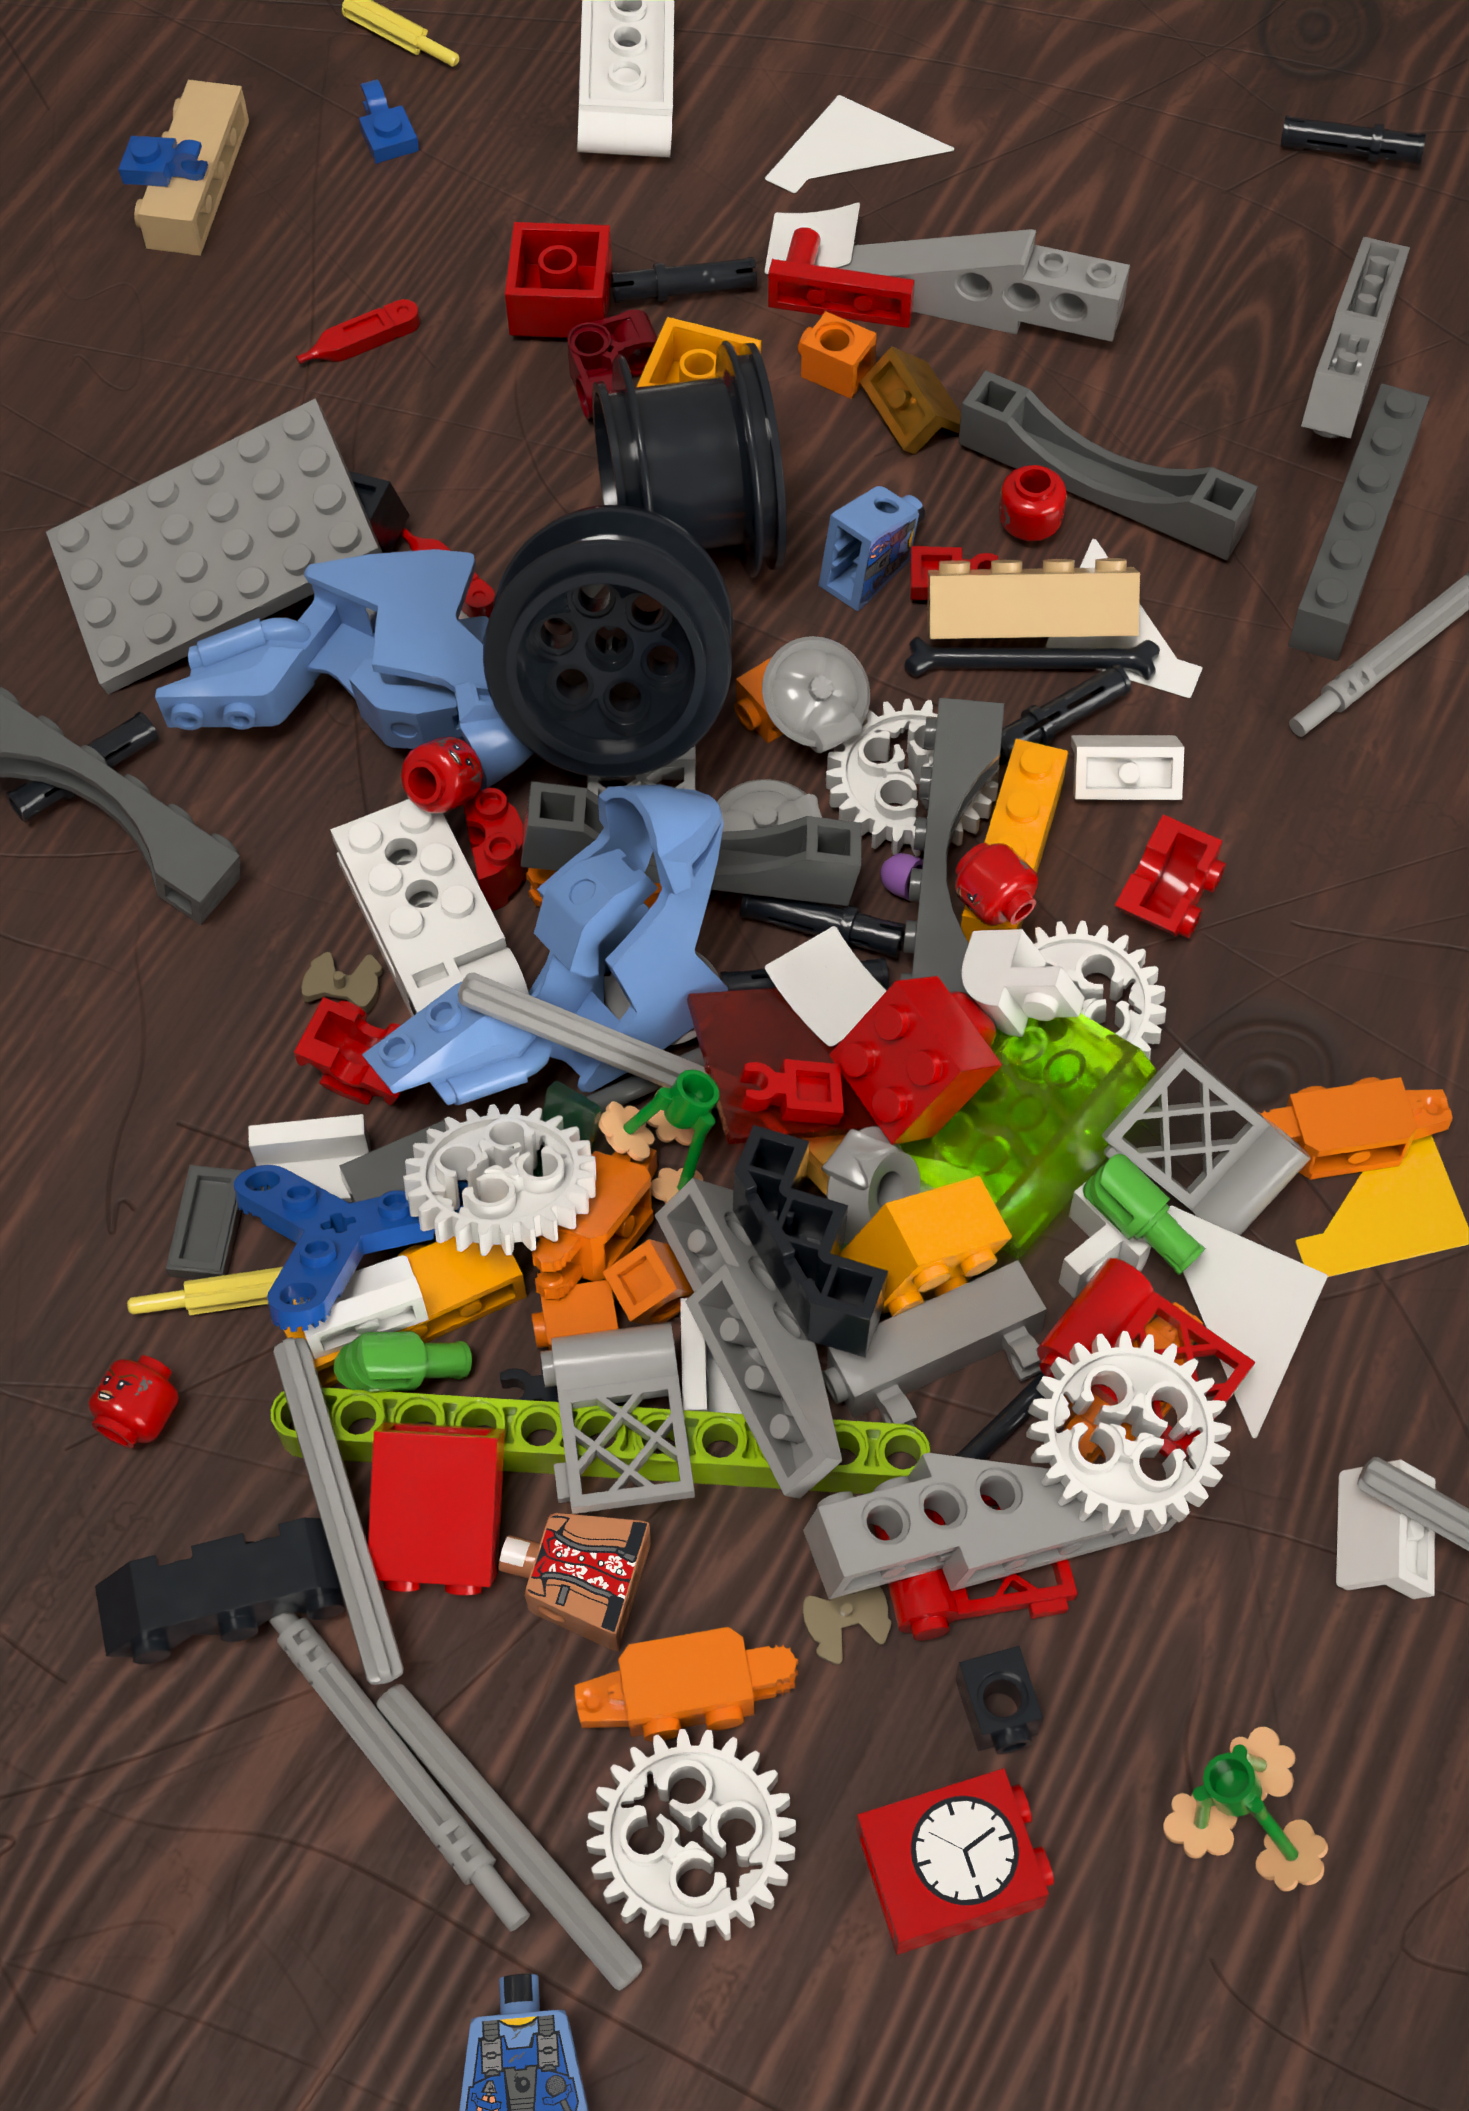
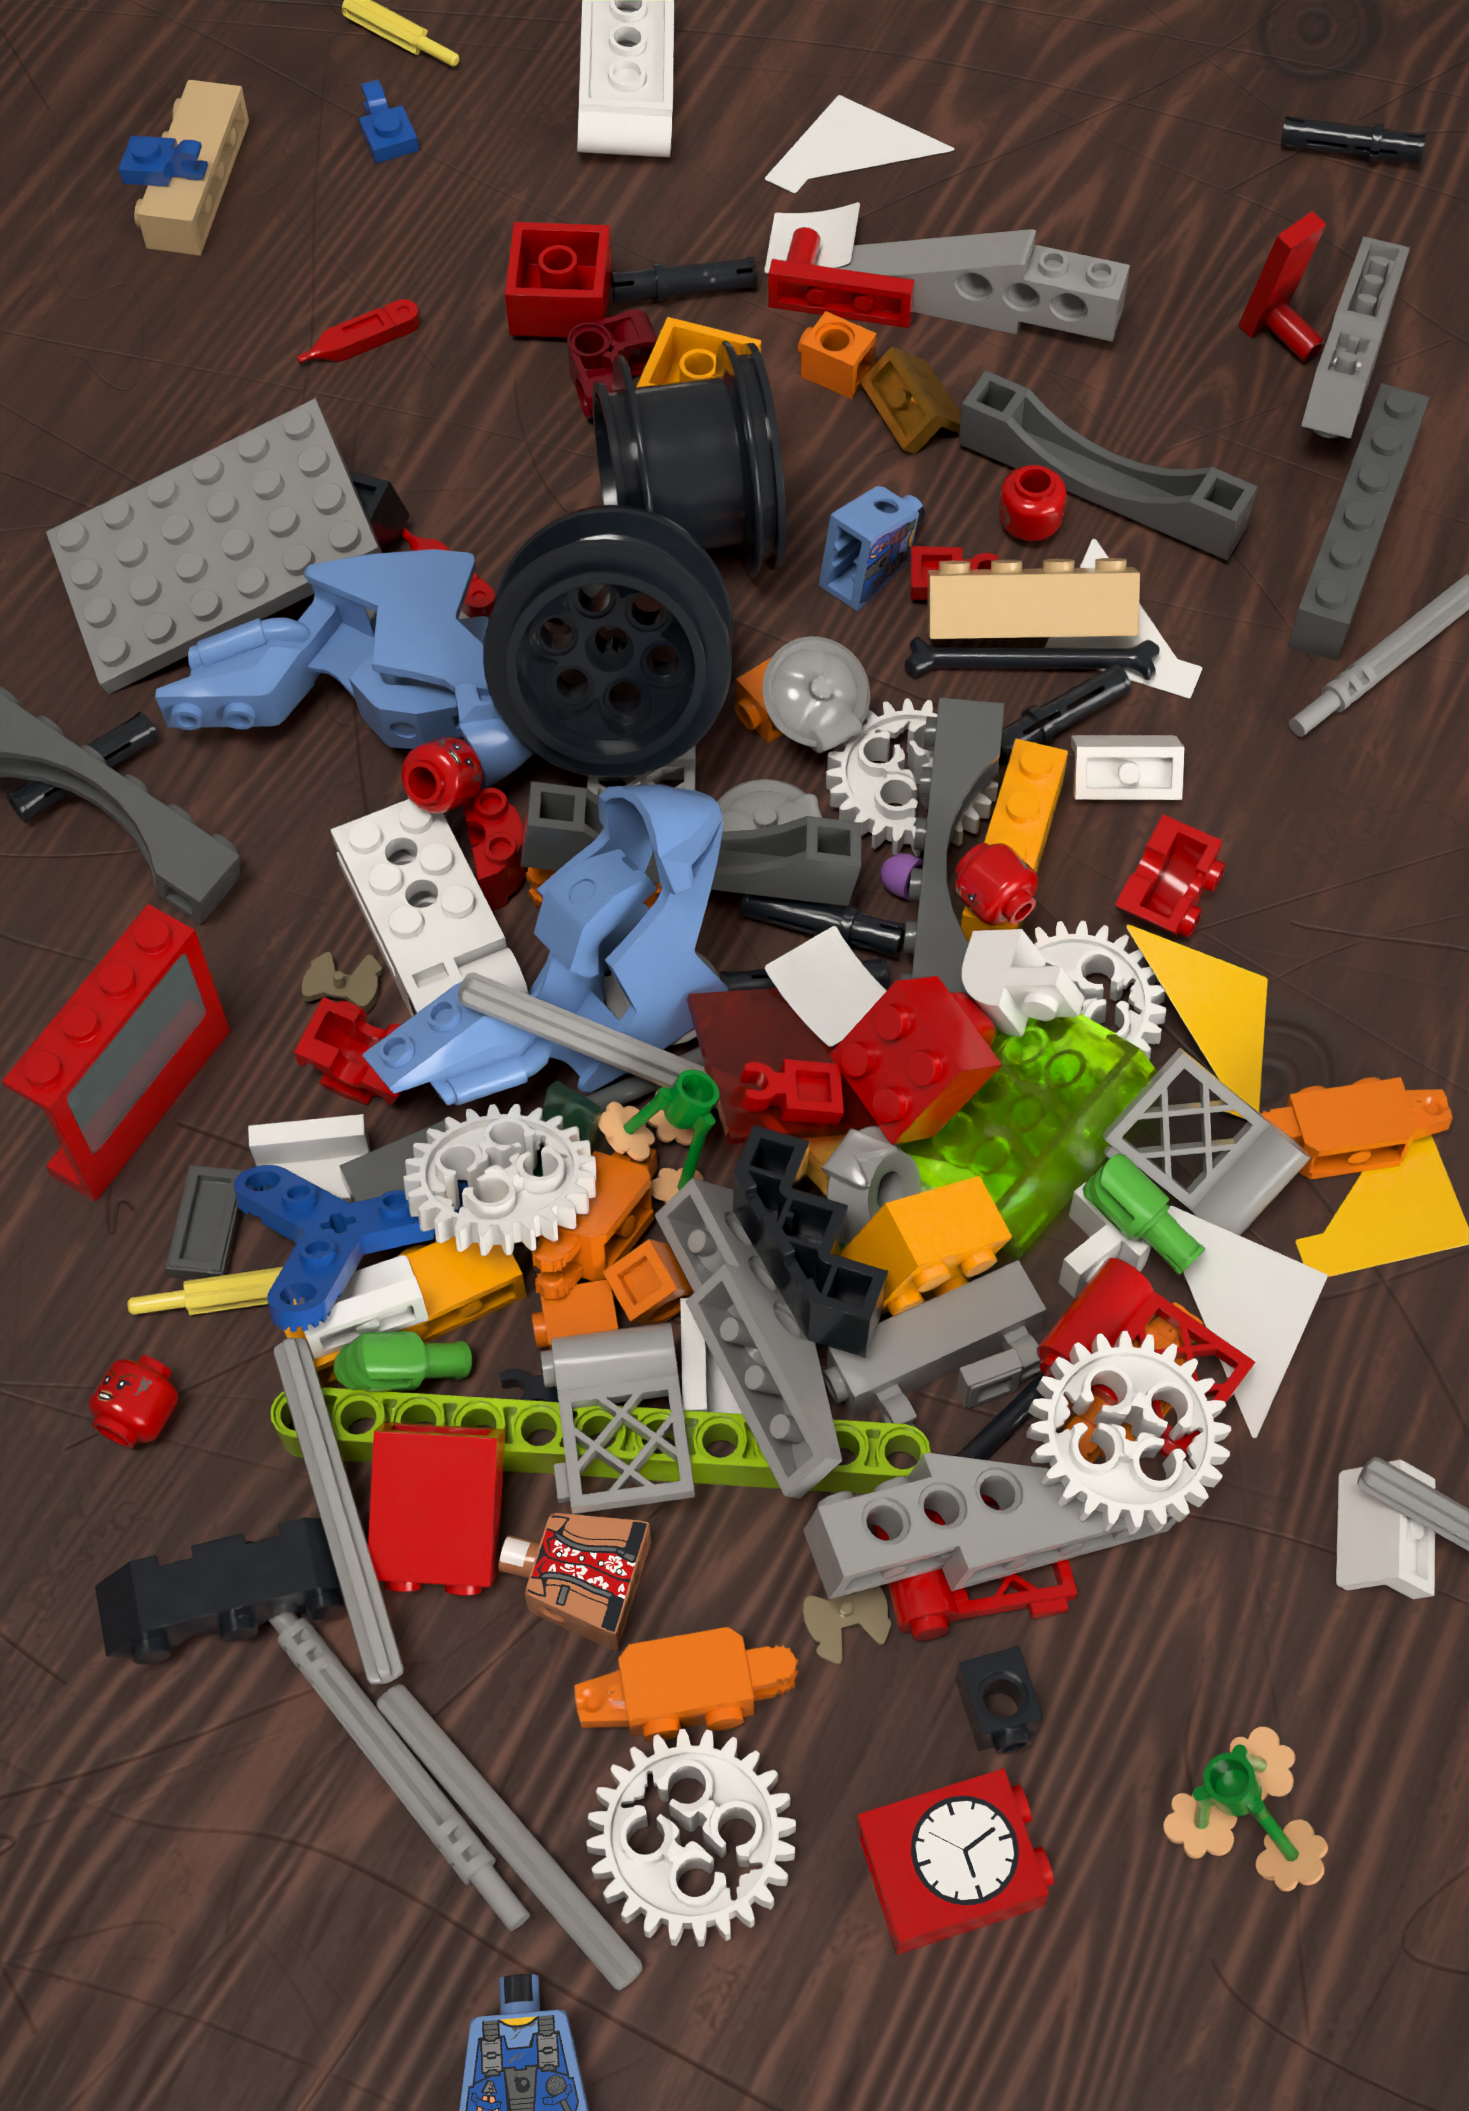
none -> red panel [2,904,231,1202]
none -> light grey tile [956,1348,1023,1409]
none -> yellow sticker [1126,925,1268,1119]
none -> red piece [1238,211,1326,363]

